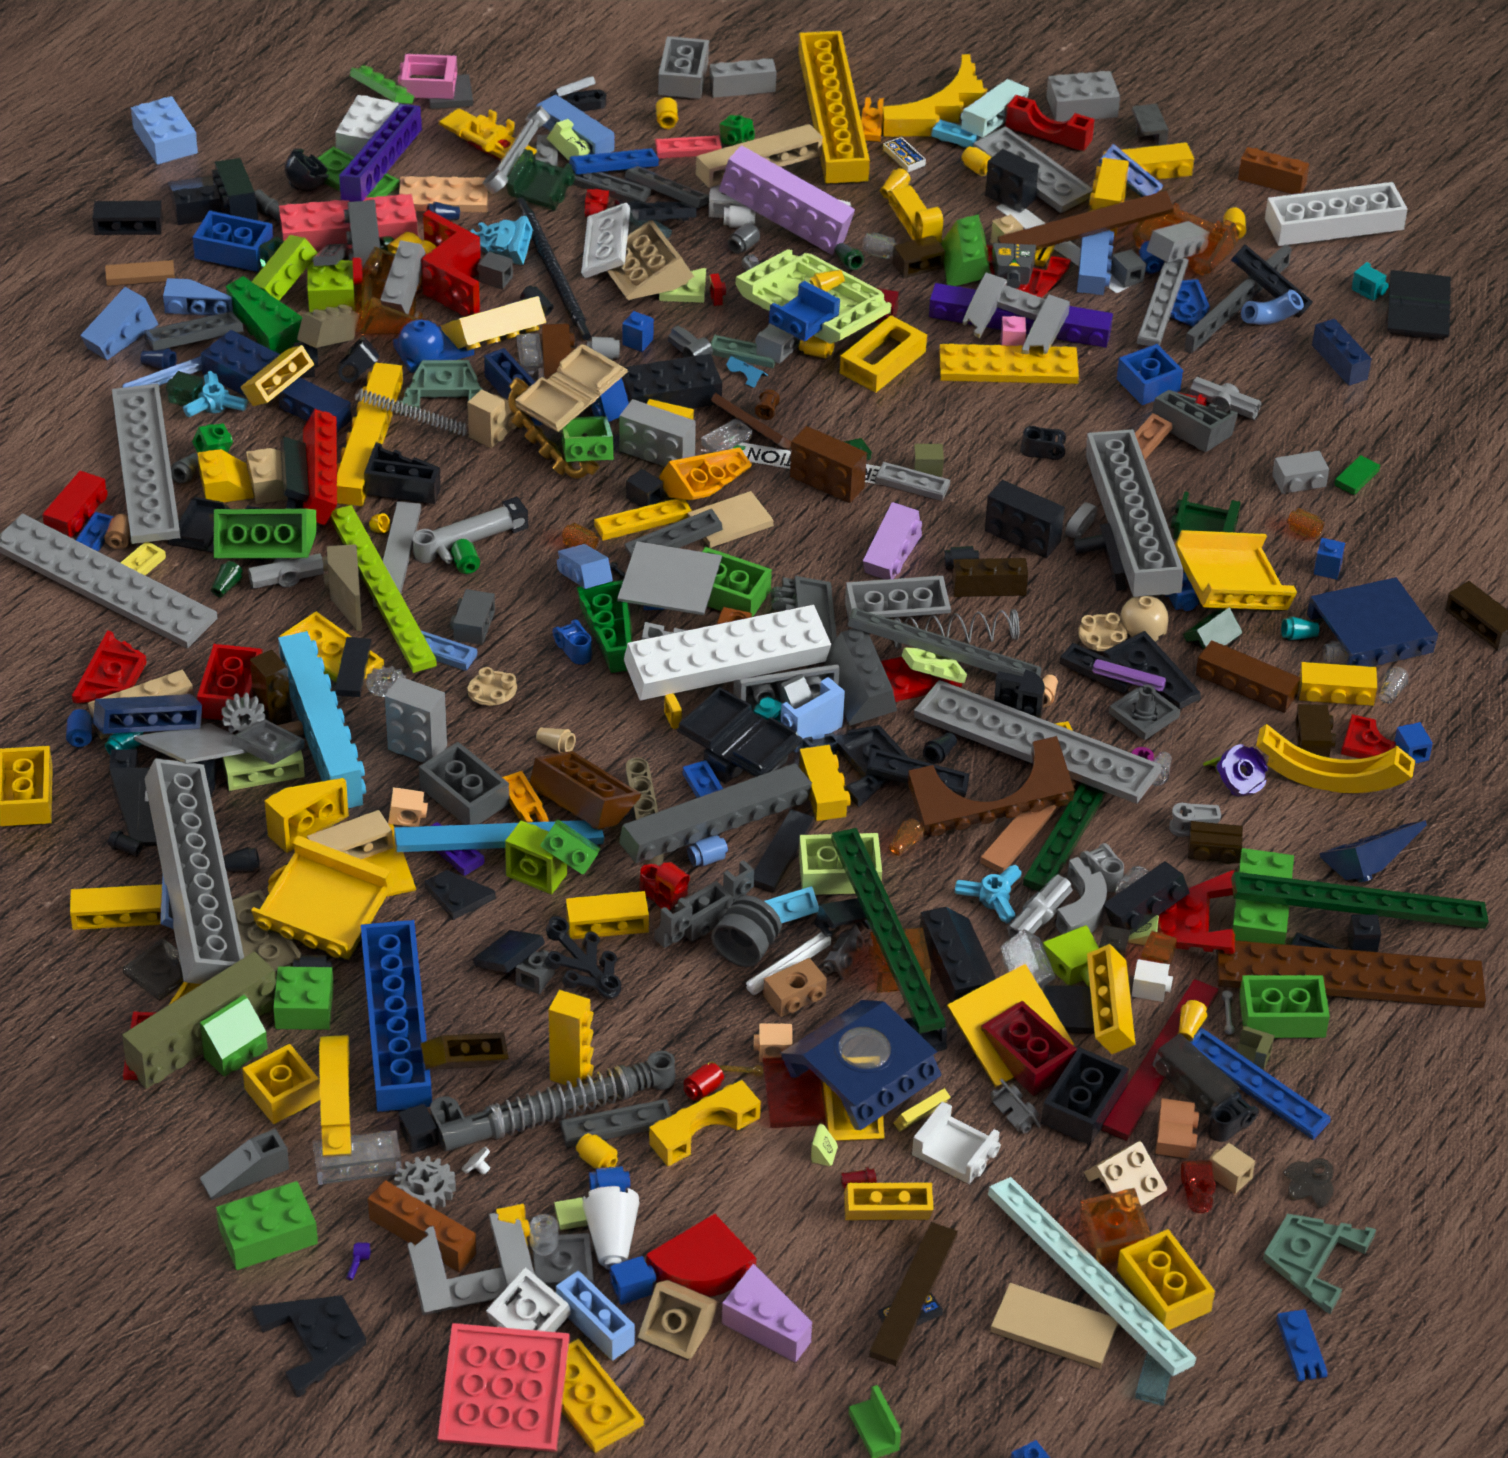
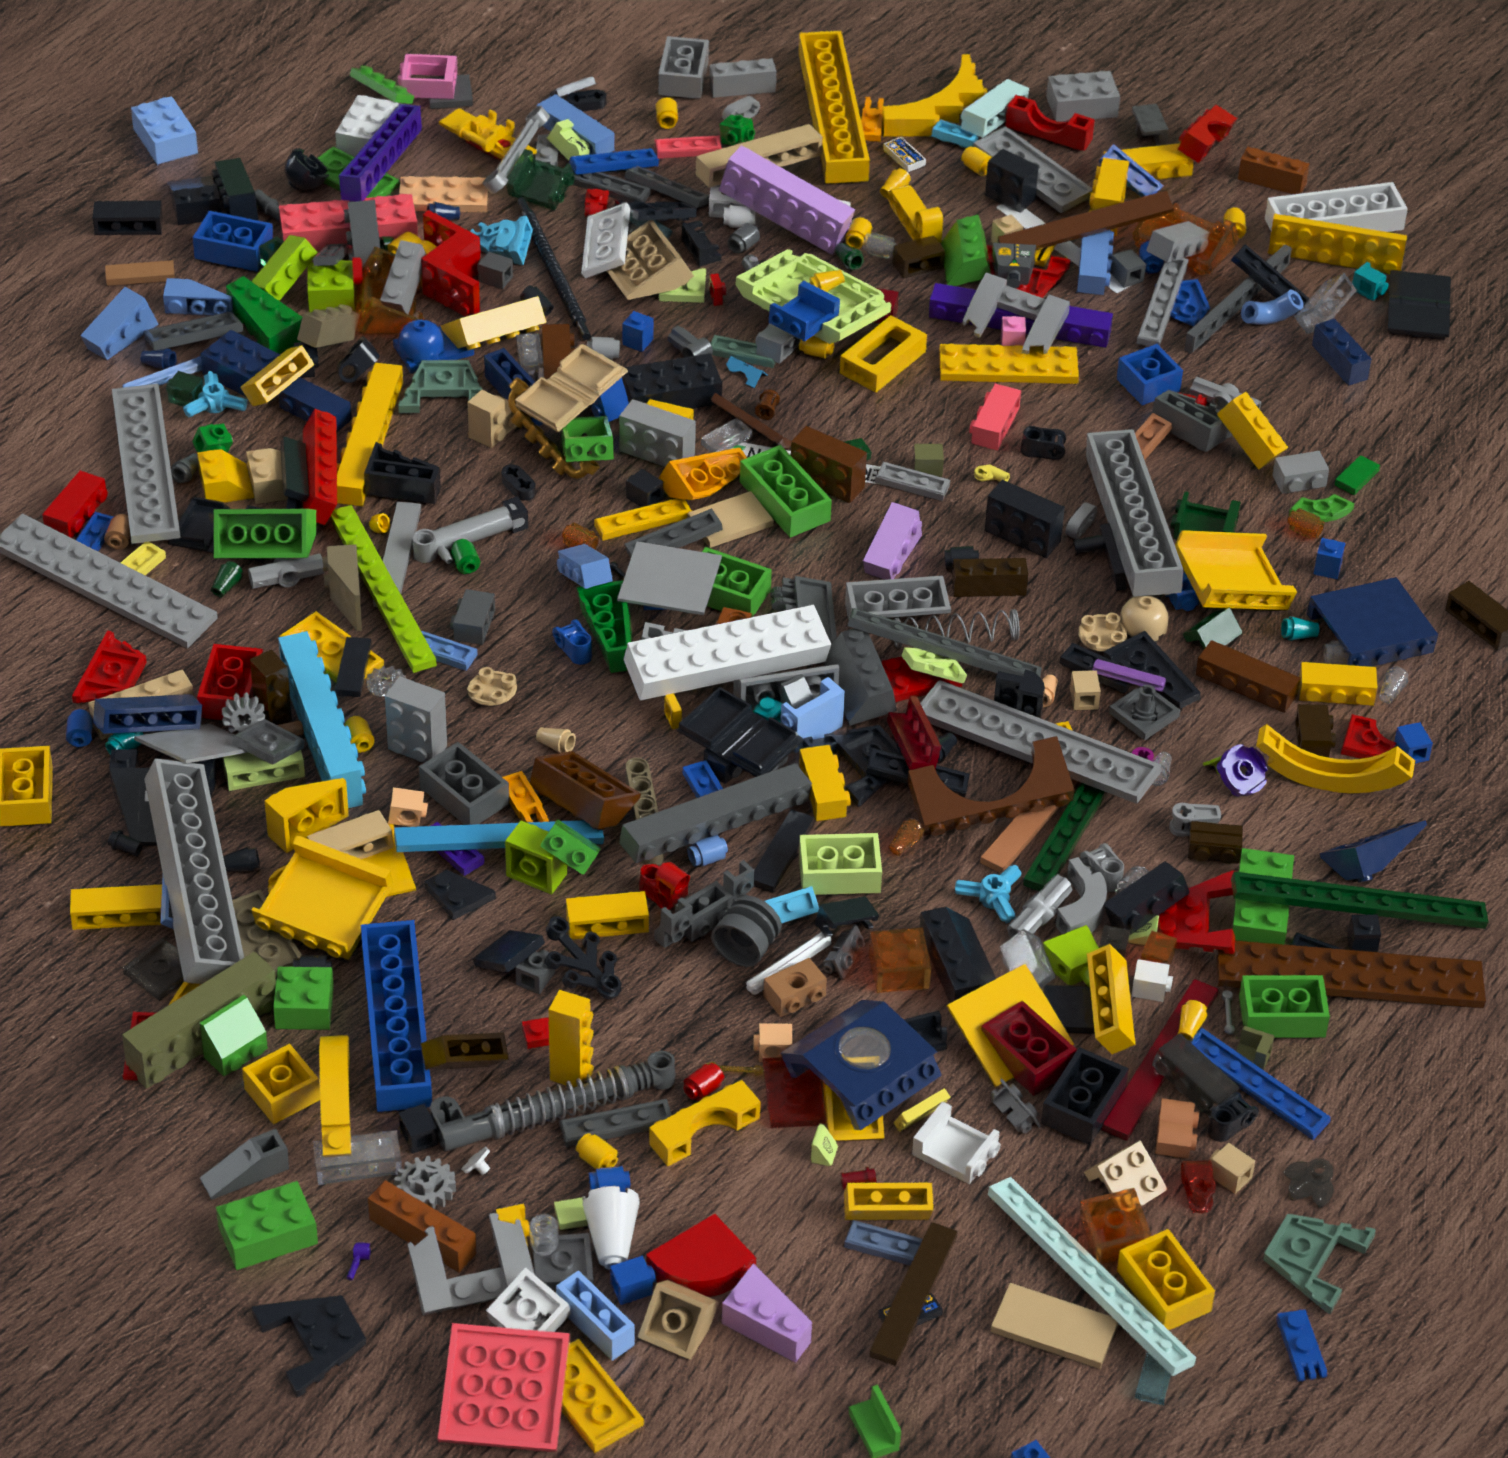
light grey piece [355,388,467,436] -> none
dark green plate [831,828,945,1034] -> none
none -> yellow brick [345,716,375,753]
none -> black beam [501,464,536,501]
none -> red plate [522,1017,549,1049]
none -> black hinge [681,221,722,266]
none -> light grey beam [722,96,760,120]
none -> bright green brick [740,445,832,538]
none -> sand blue tile [844,1220,923,1265]
none -> yellow brick [845,217,872,249]
none -> dark red fence [887,696,941,770]
none -> coral brick [969,384,1021,451]
none -> light yellow arm [974,465,1010,482]
none -> tan brick [1070,671,1101,710]
none -> red arch [1177,105,1237,163]
none -> yellow brick [1217,392,1288,470]
none -> yellow plate [1268,213,1407,274]
none -> bright green tile [1289,494,1355,522]
none -> clear brick [1294,273,1357,334]

